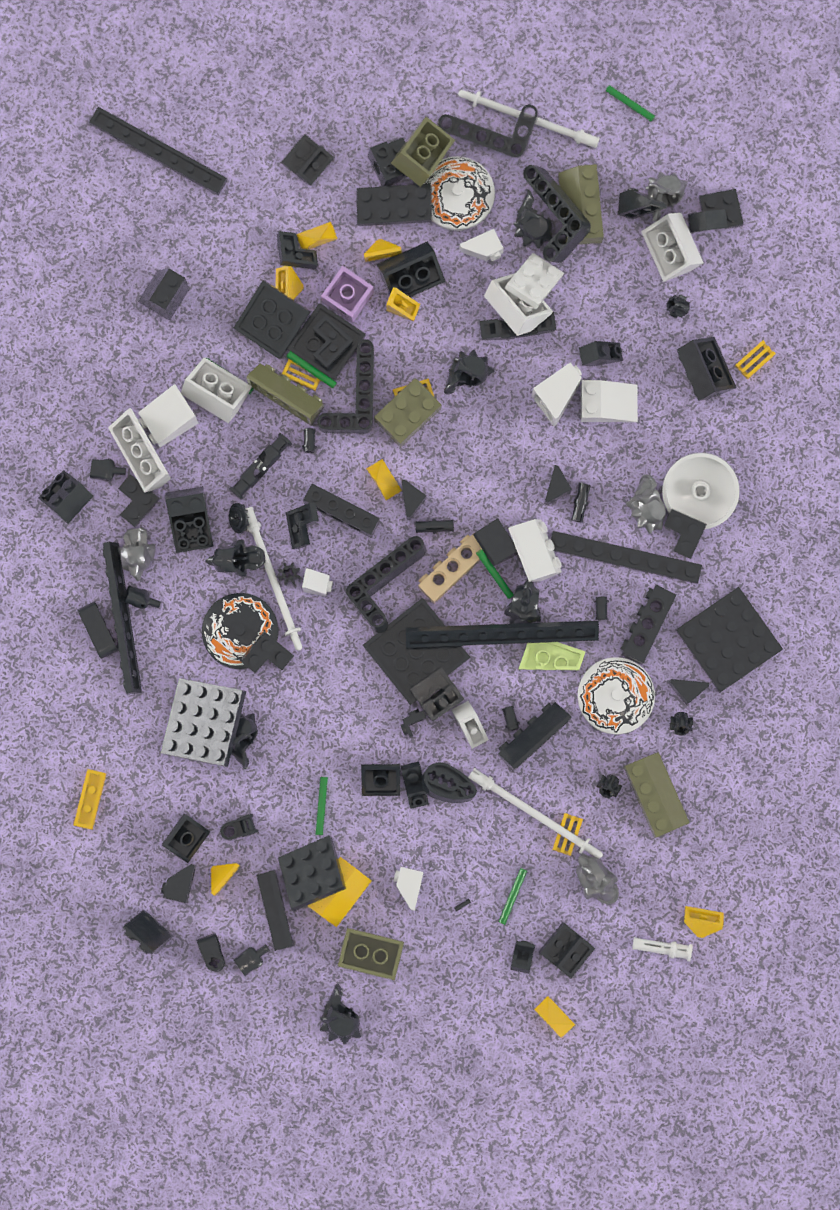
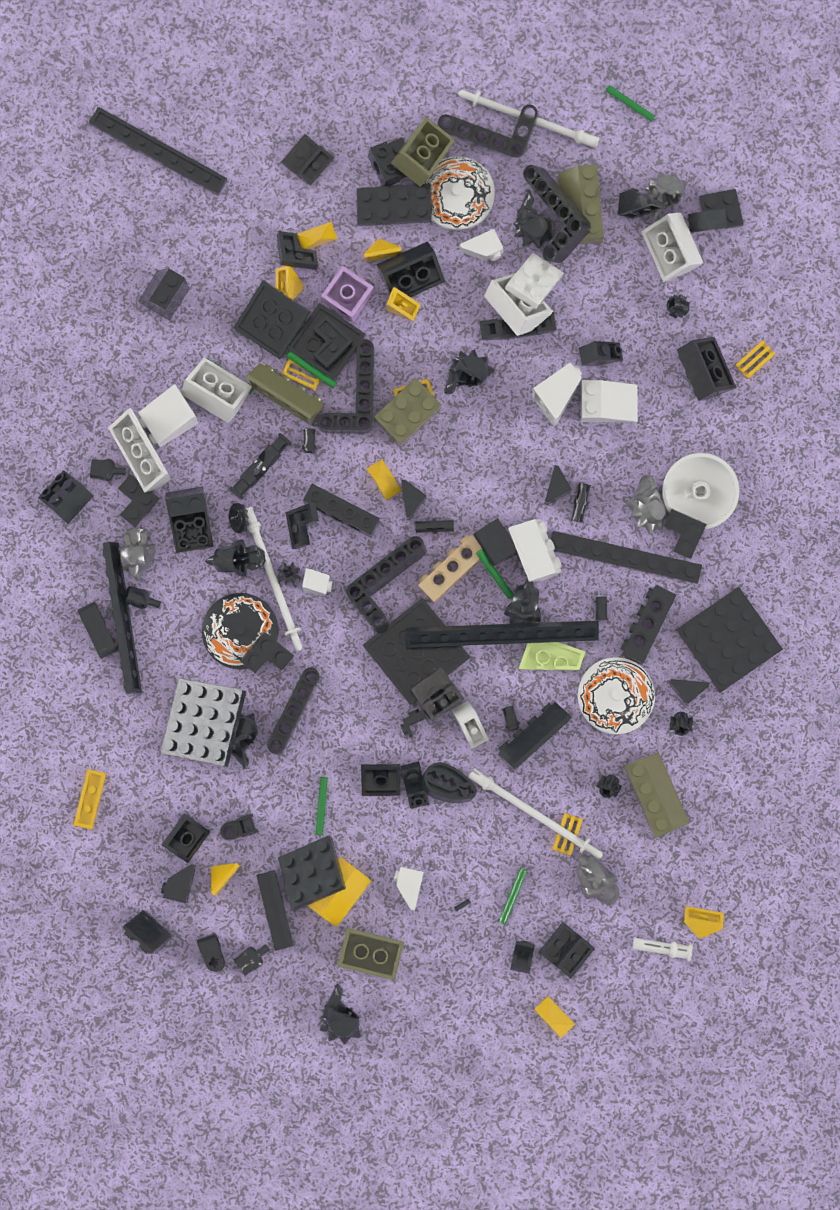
none -> black beam [267,667,320,755]

